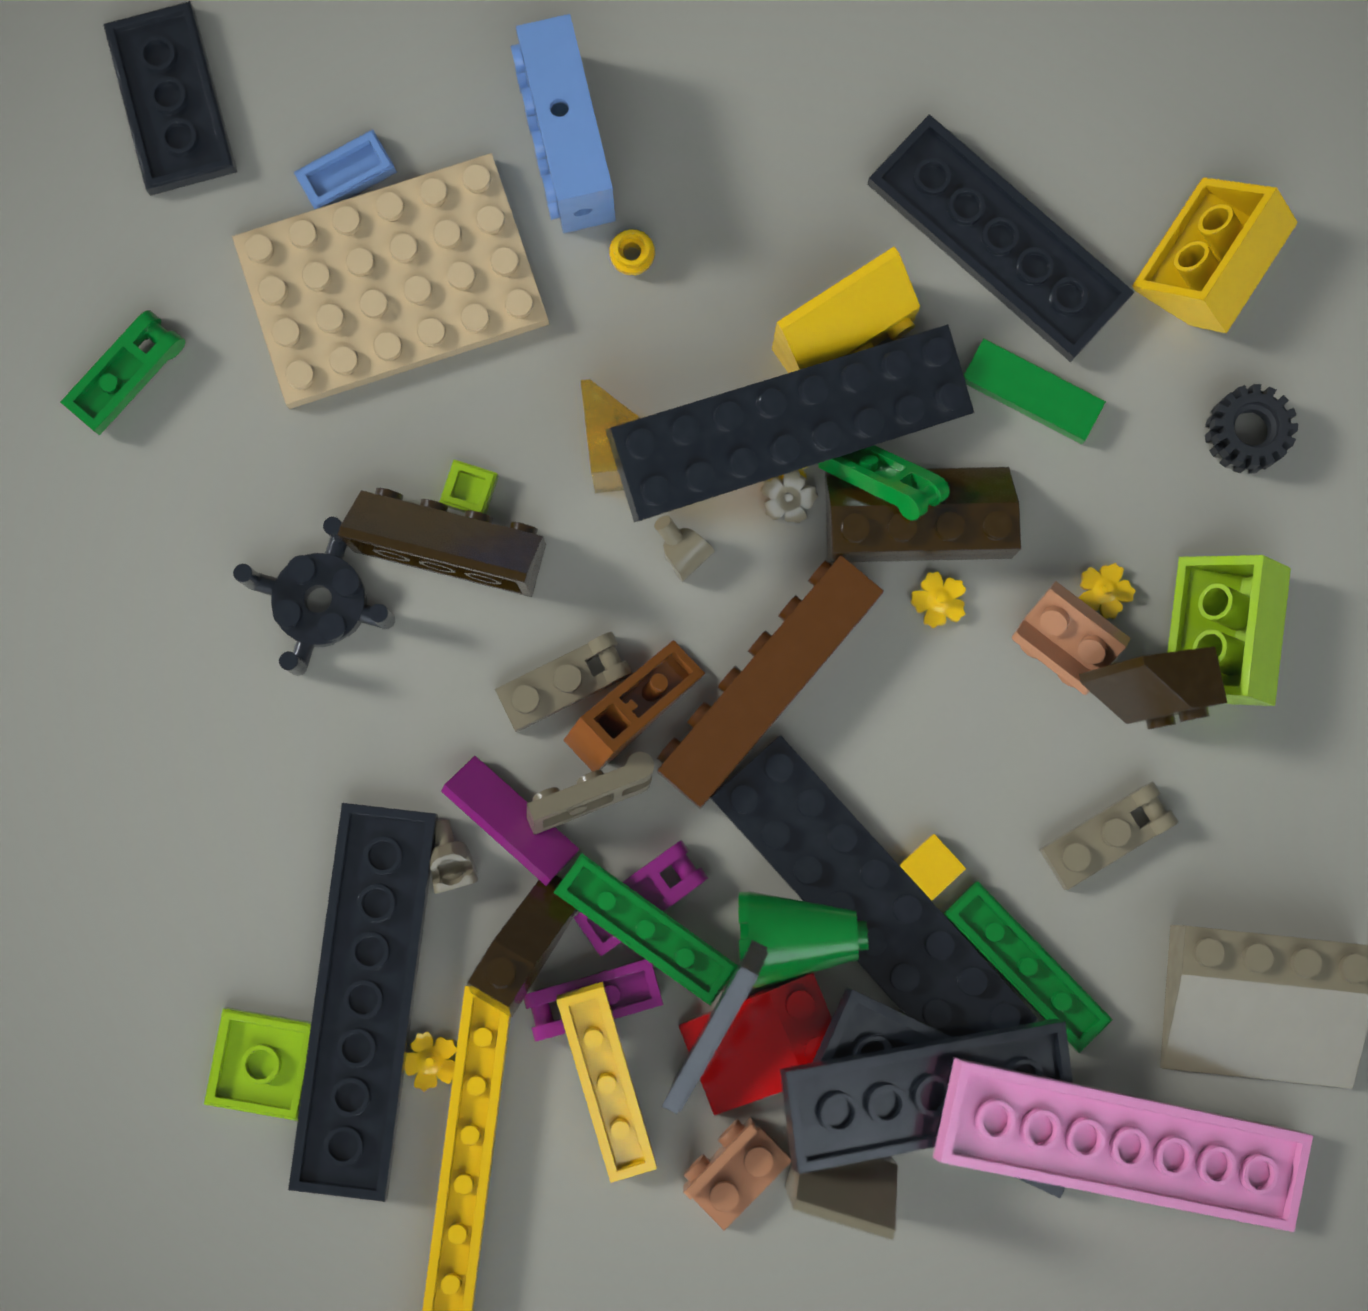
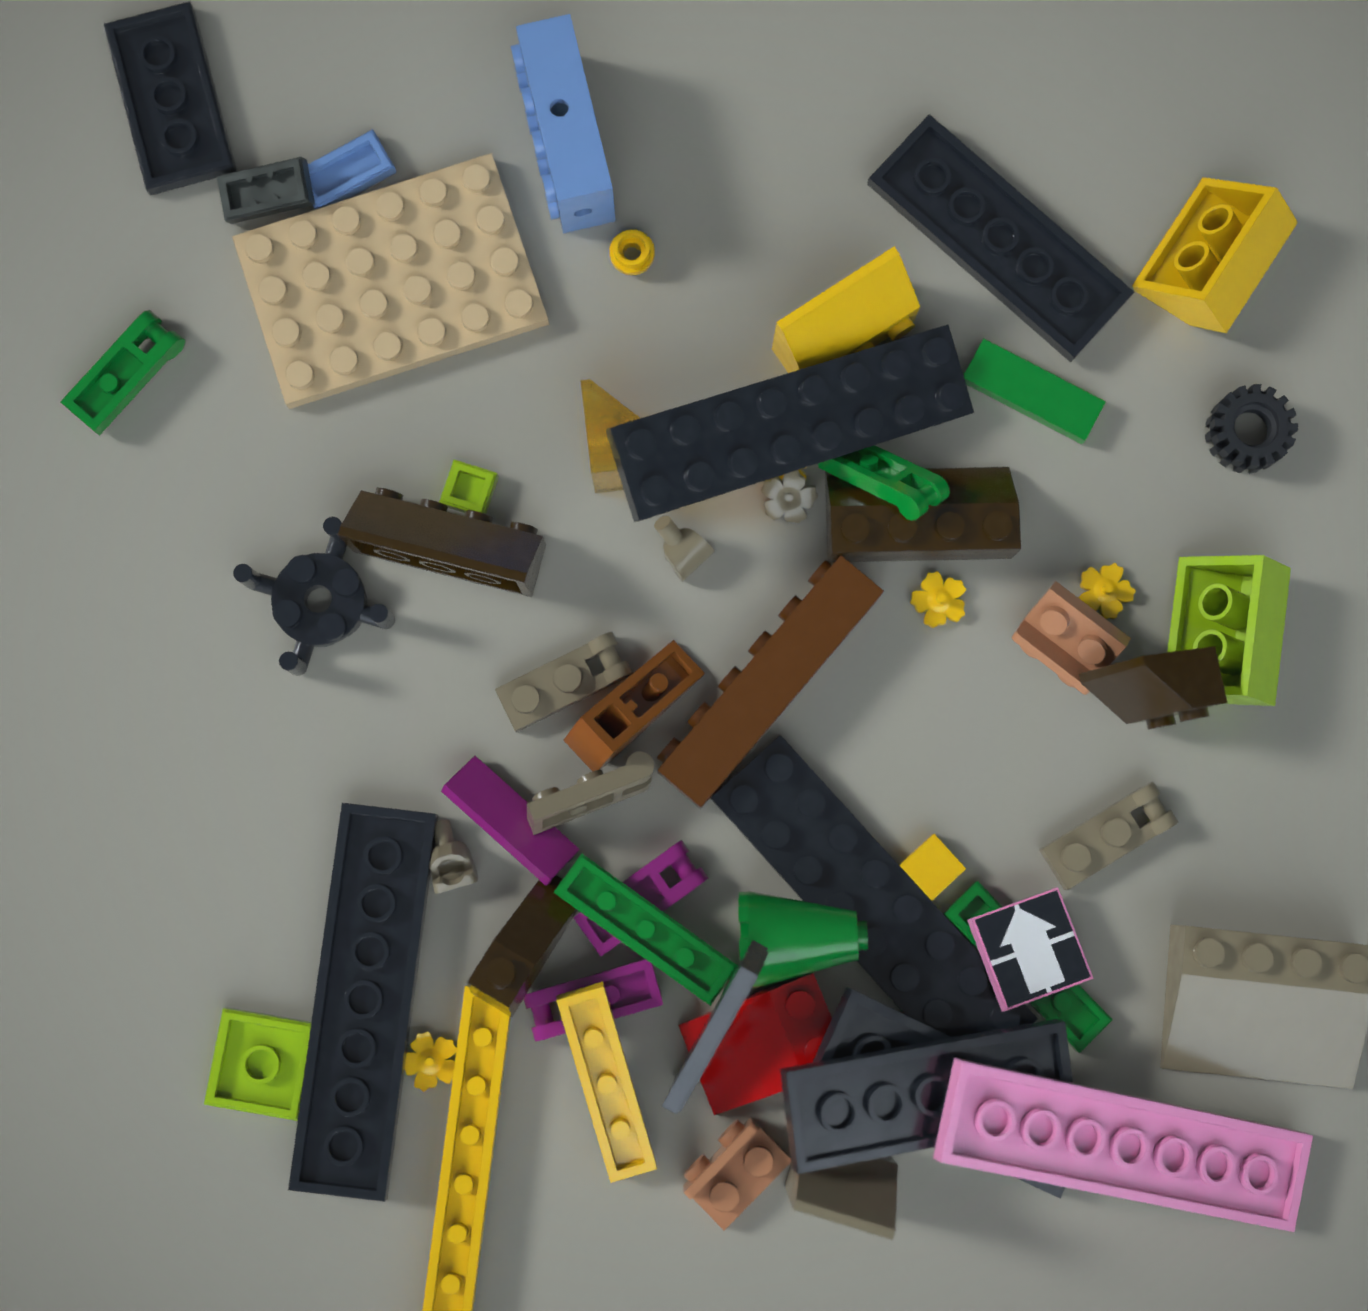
none -> pearl dark grey plate [217,156,315,224]
none -> tile [967,887,1094,1012]

